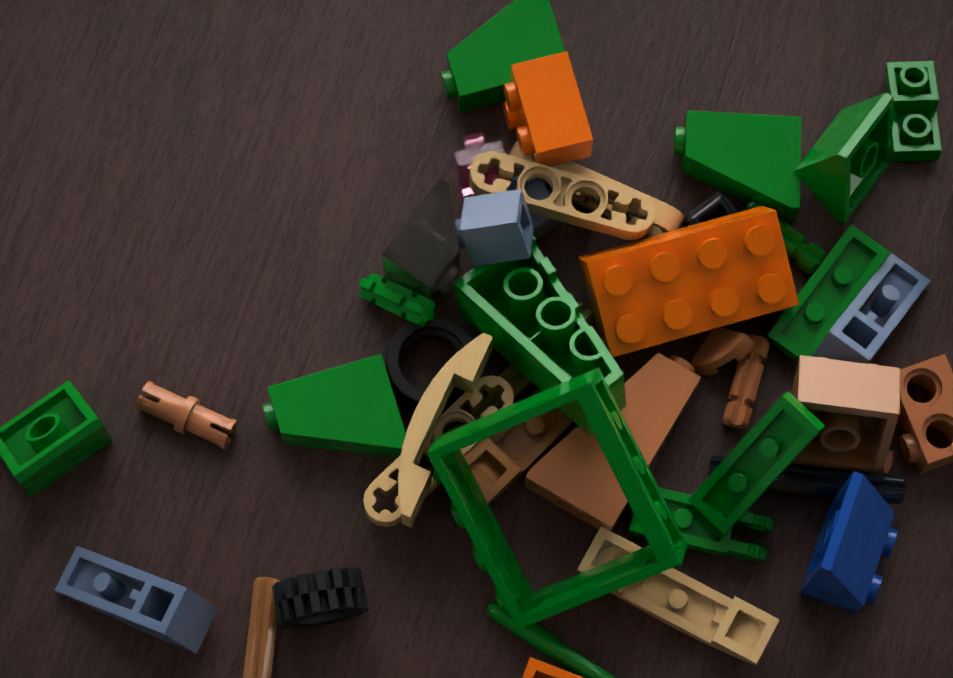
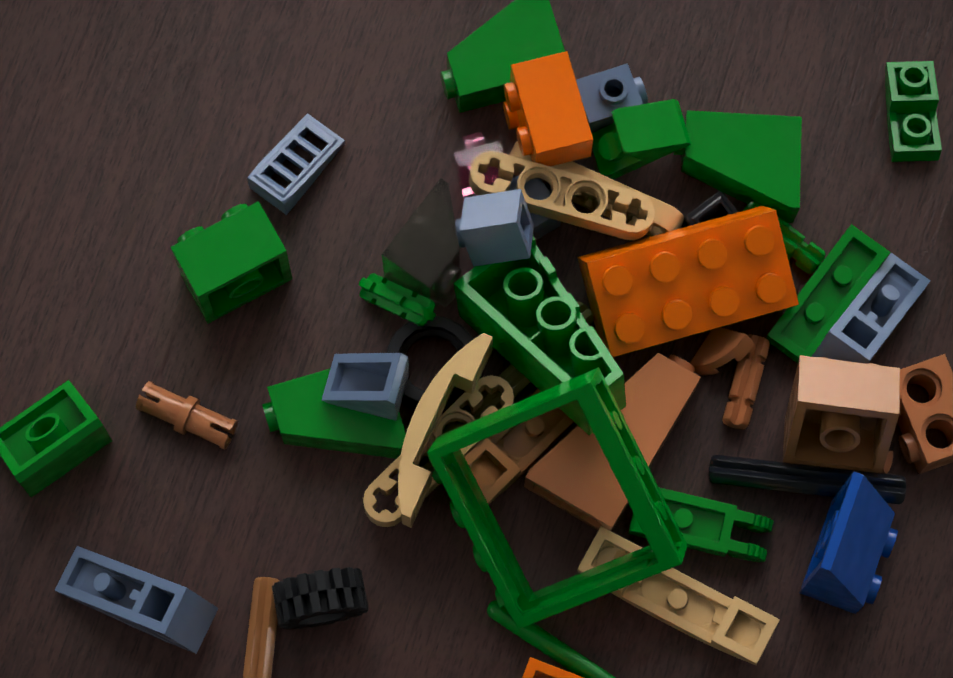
green plate [688,391,825,534] -> none
green slope [794,92,894,224] -> none
none -> green brick [171,201,293,324]
none -> sand blue slope [247,113,345,215]
none -> sand blue slope [322,353,409,421]
none -> sand blue brick [576,63,648,133]
none -> green slope [592,99,691,179]

